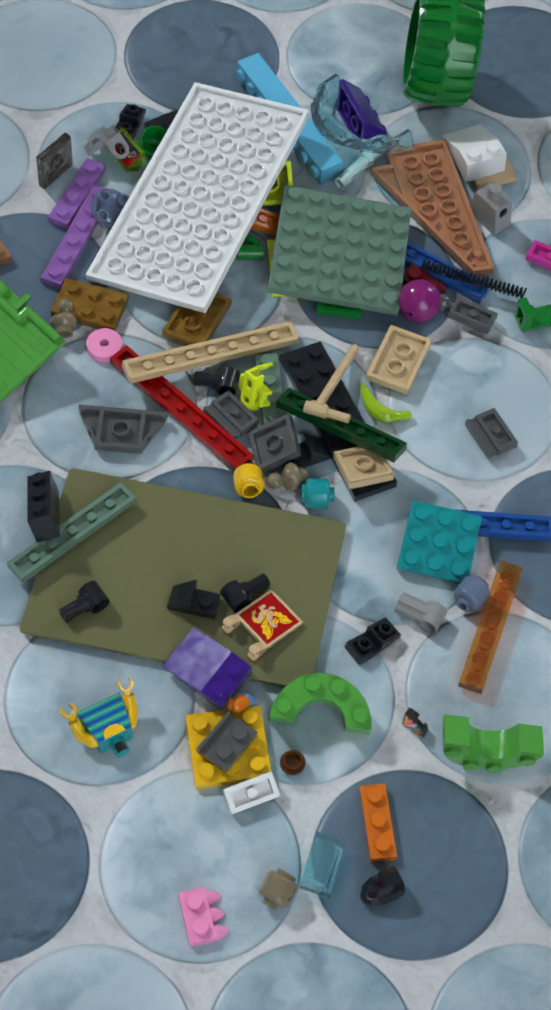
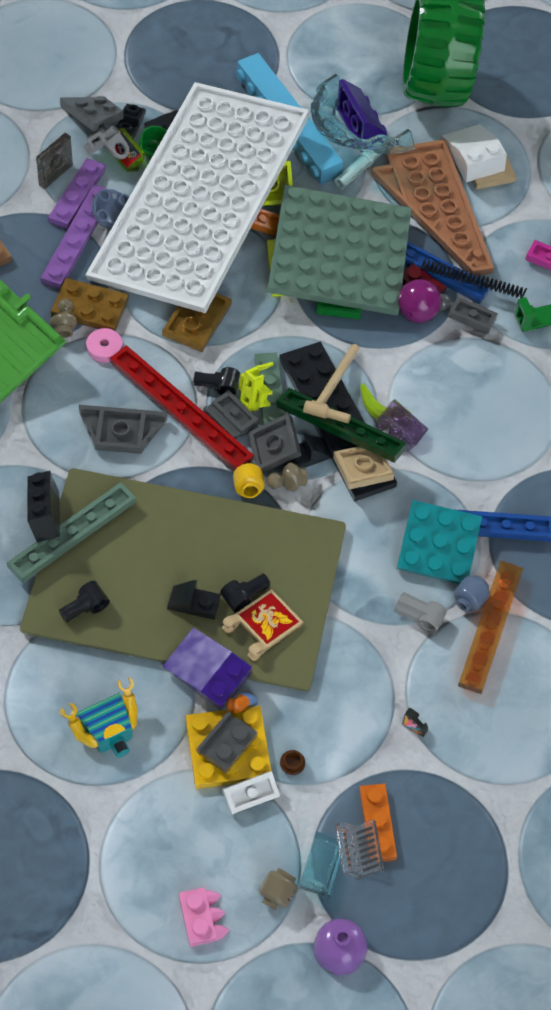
tan plate [122,321,299,384] -> none
green plant [236,234,264,260] -> none
bright green brick [269,673,372,734] -> none
teal head [301,478,335,509] -> none
black slope [344,617,401,665] -> none
black rock [360,866,405,906] -> none
tan plate [365,325,432,395] -> none
bright green brick [442,714,544,773] -> none
dark grey plate [465,408,518,459] -> none
light grey torso [470,183,512,236] -> none
none -> dark grey wing [60,96,124,132]
none -> medium lavender cylinder [313,918,368,975]
none -> clear panel [336,820,384,880]
none -> clear purple plate [376,399,428,452]

